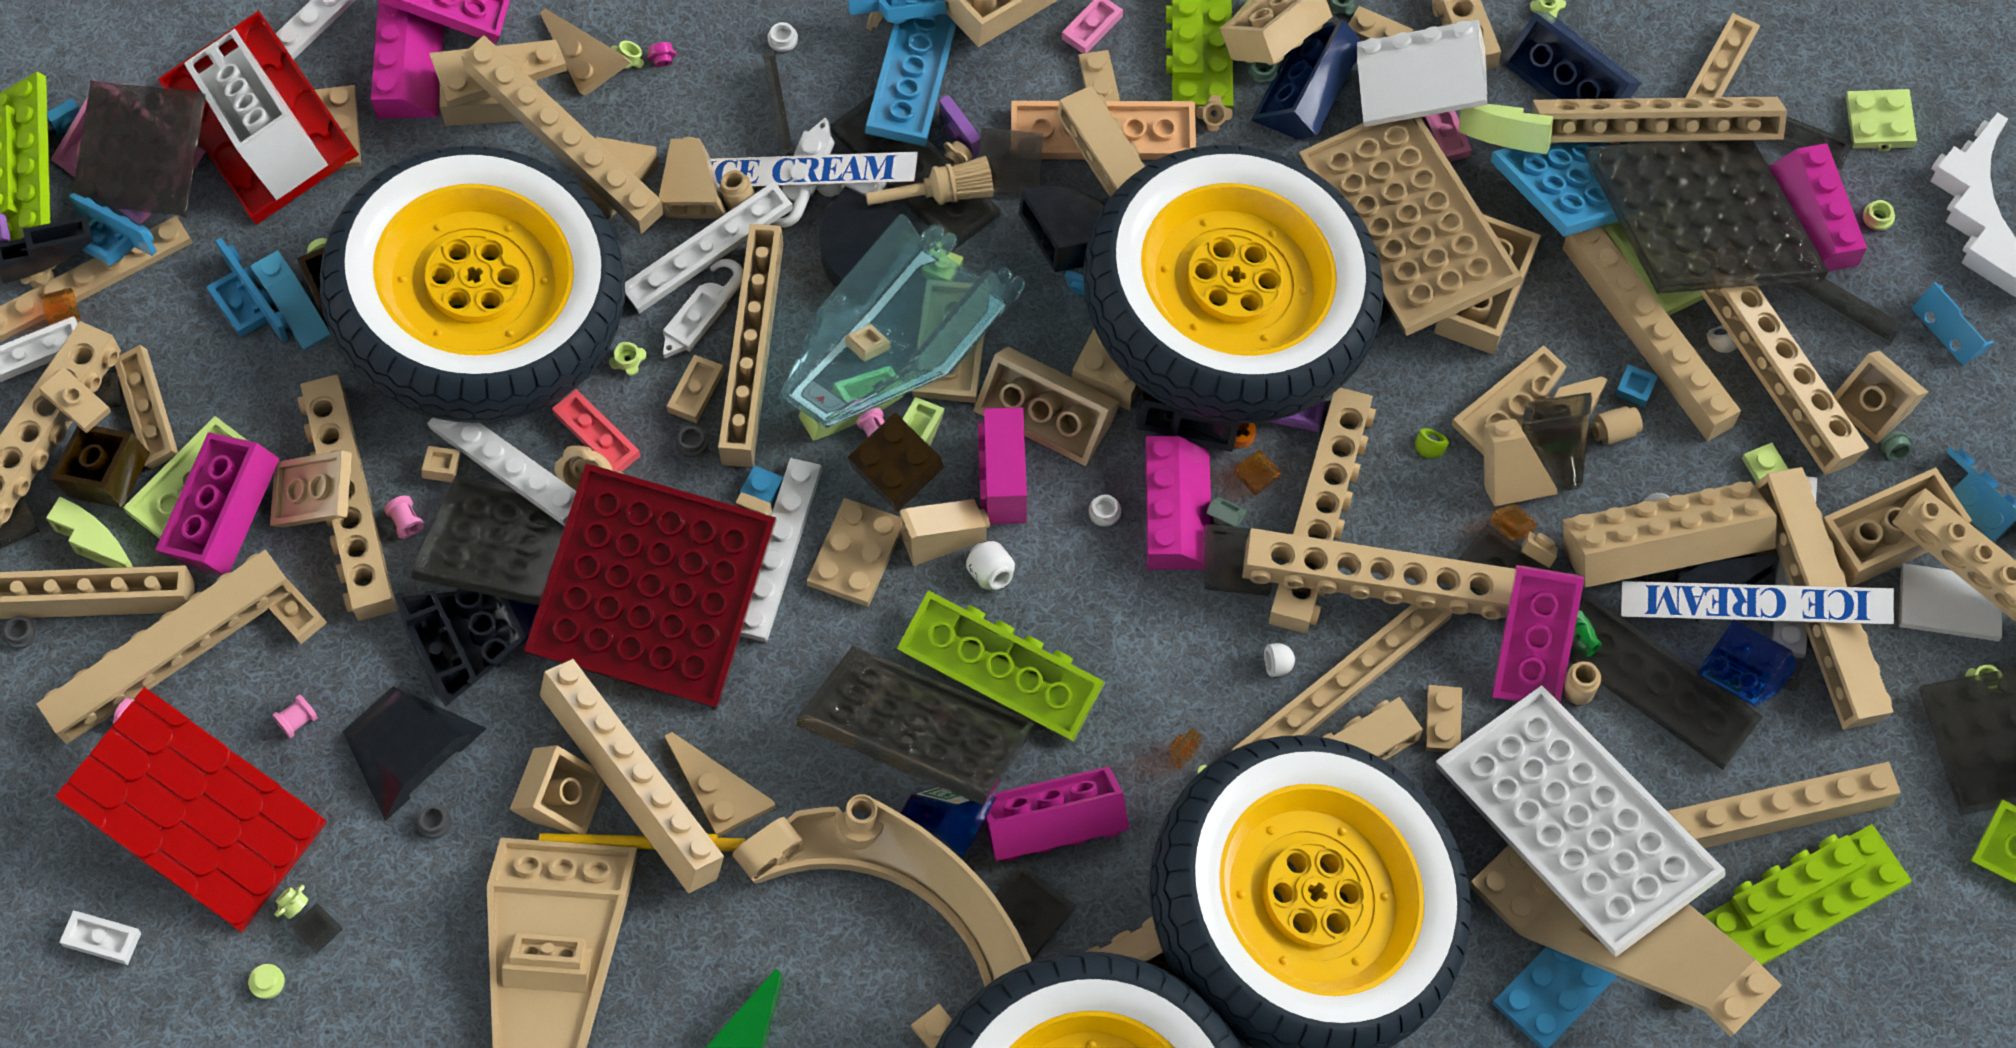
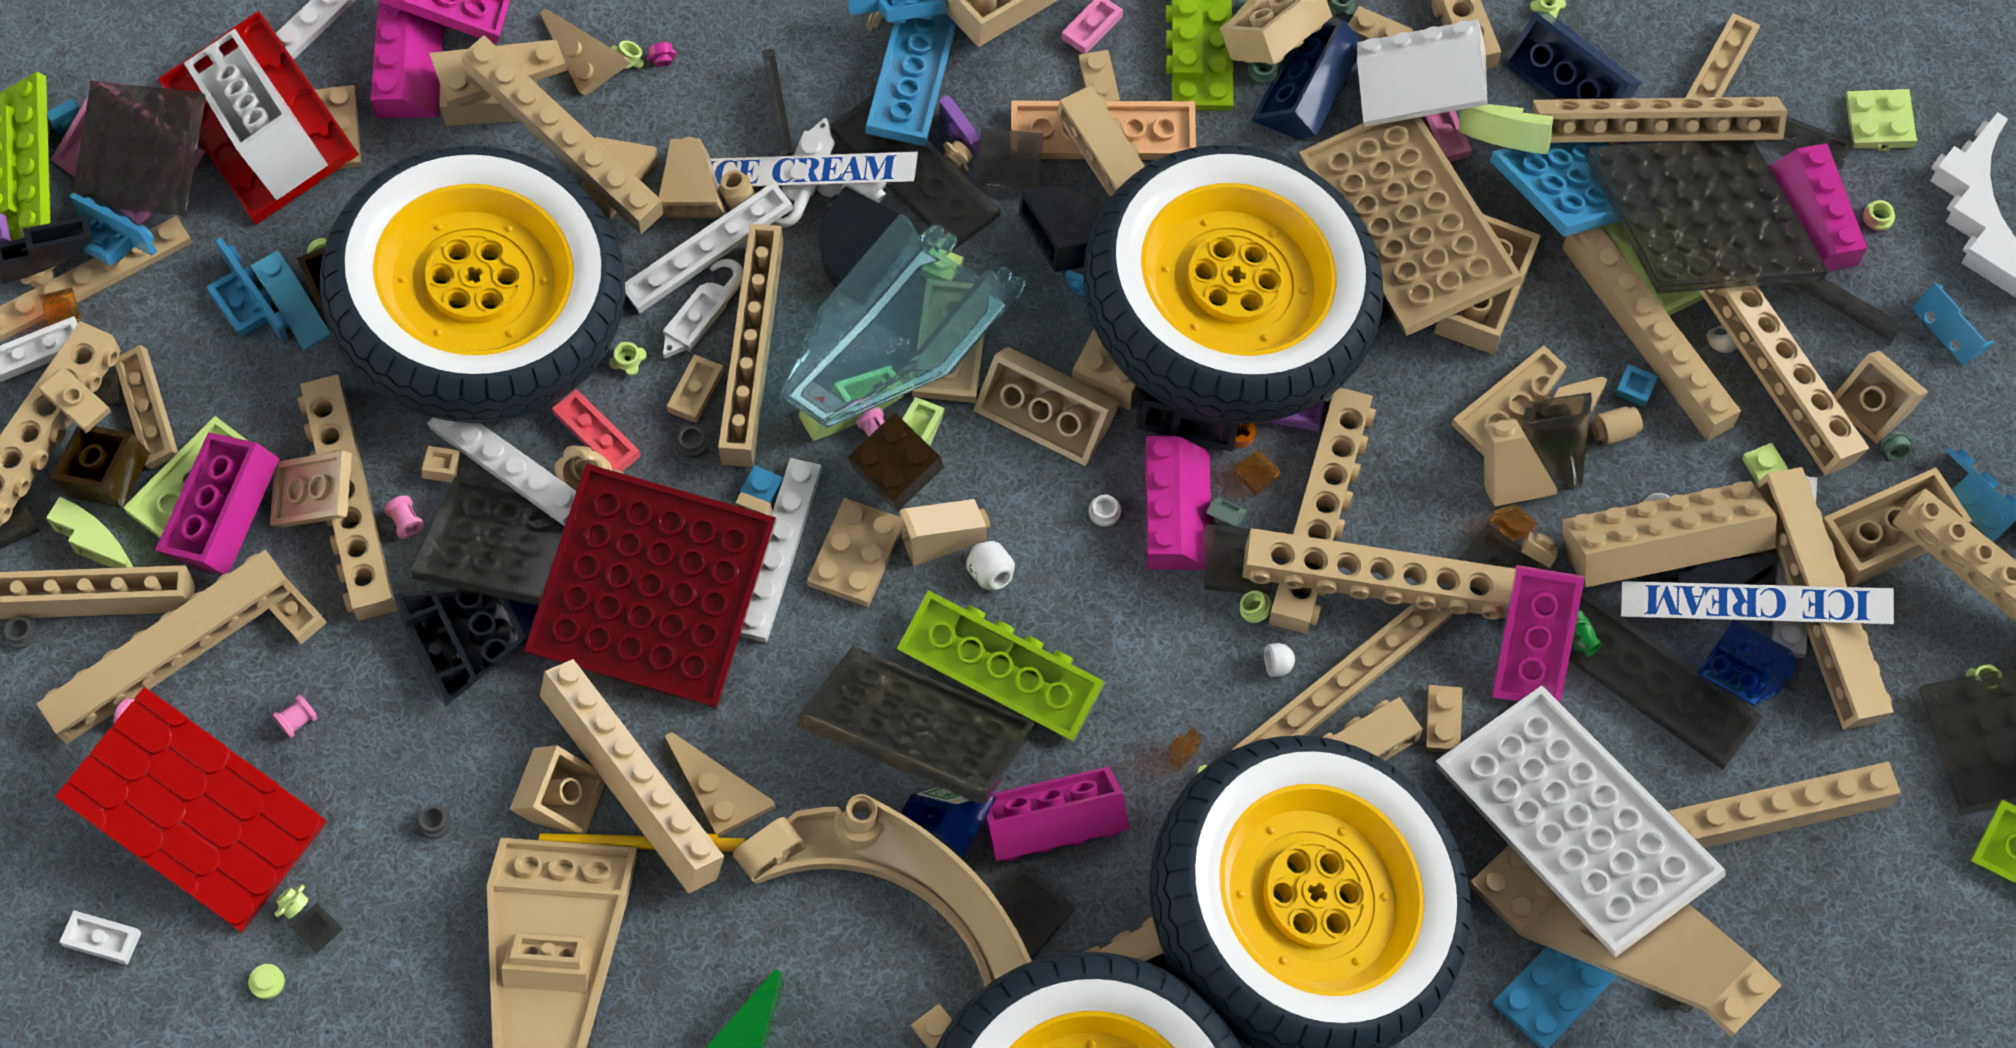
black wedge [343,686,486,821] -> none
white plate [767,22,798,52] -> none
tan tile [845,324,890,362] -> none
tan piece [865,156,994,205] -> none
dark pink brick [978,408,1027,524] -> none
tan plate [1196,95,1233,131] -> none
lime piece [1415,428,1449,459] -> none
tan brick [1563,661,1601,705] -> none
lime plate [1704,824,1912,966] -> none
white tile [1899,563,2002,641] -> none
none -> yellowish green plate [1240,591,1273,623]

